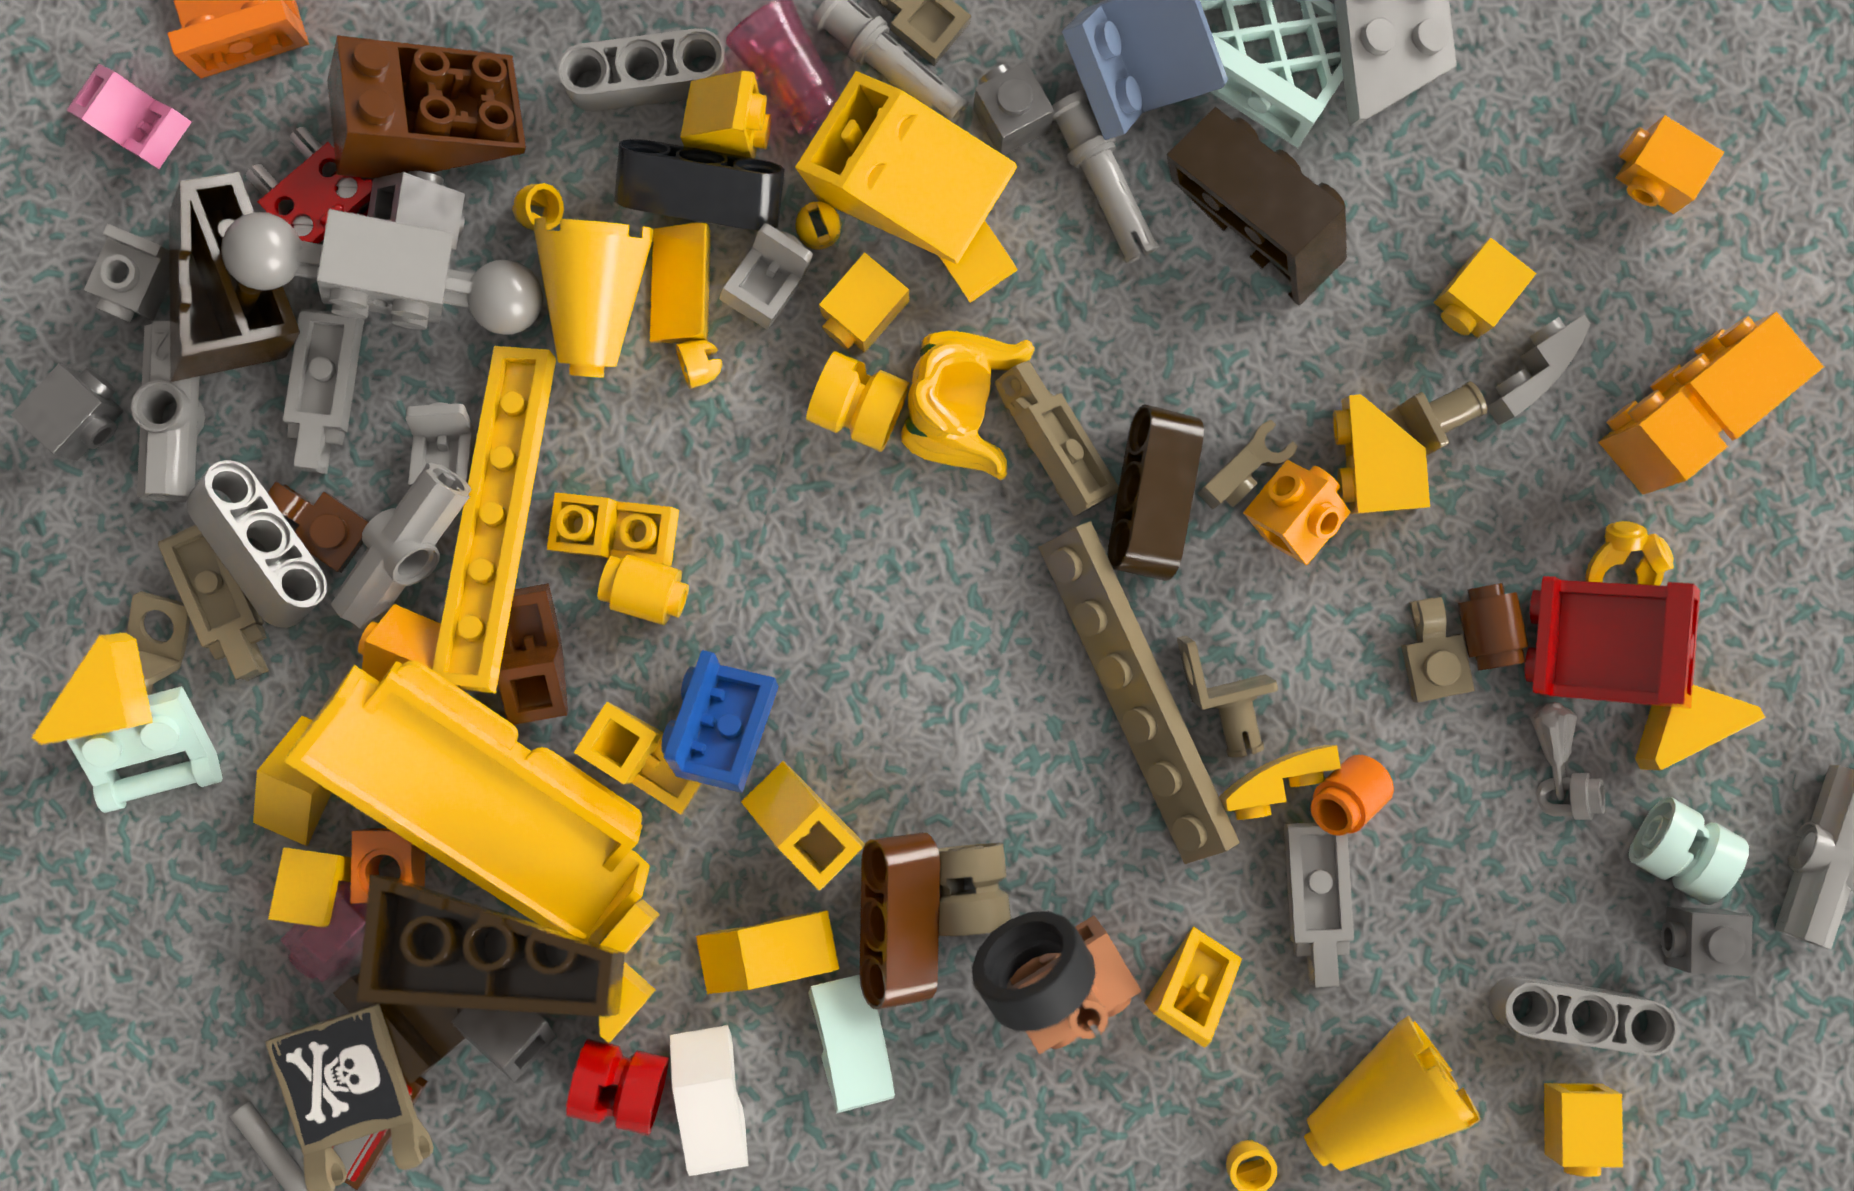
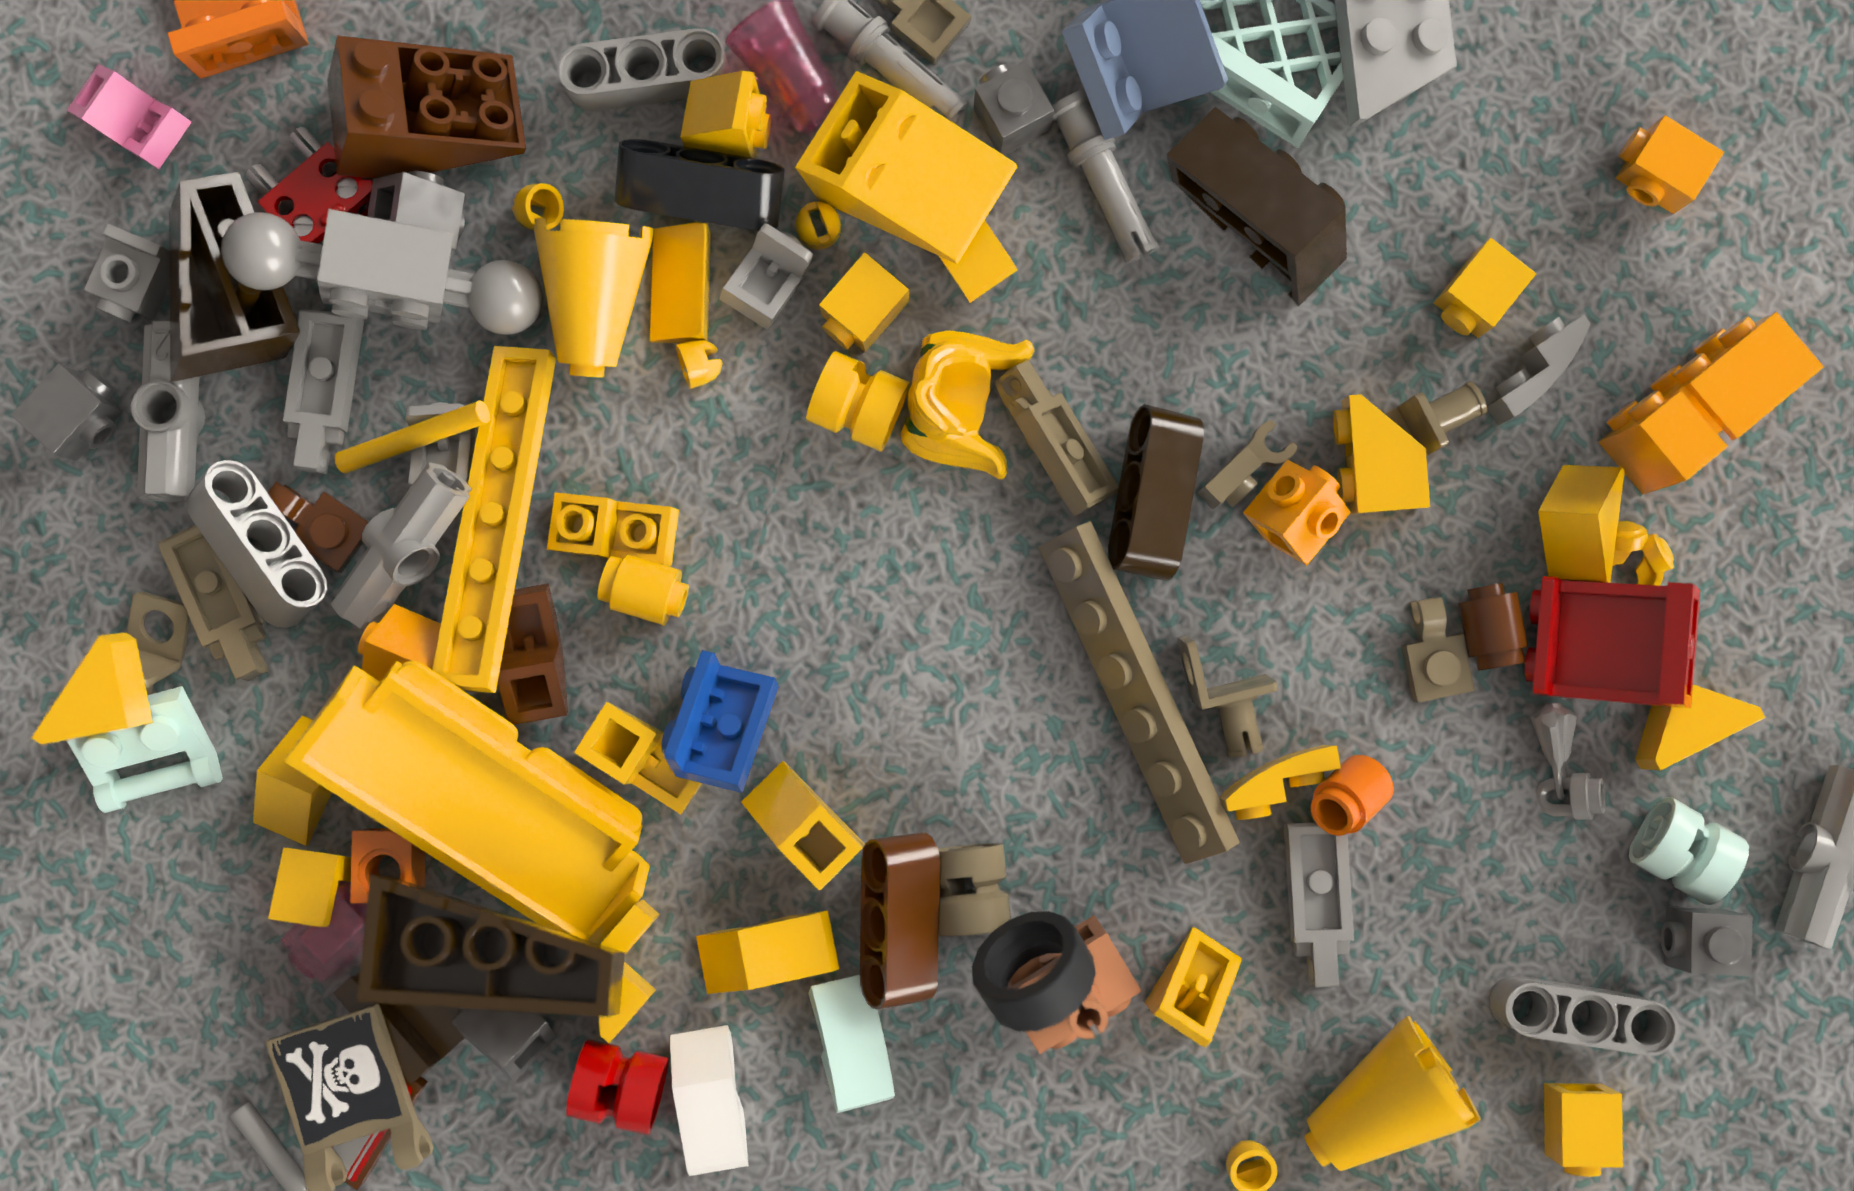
none -> yellow bar [335,401,490,474]
none -> yellow slope [1538,465,1625,583]

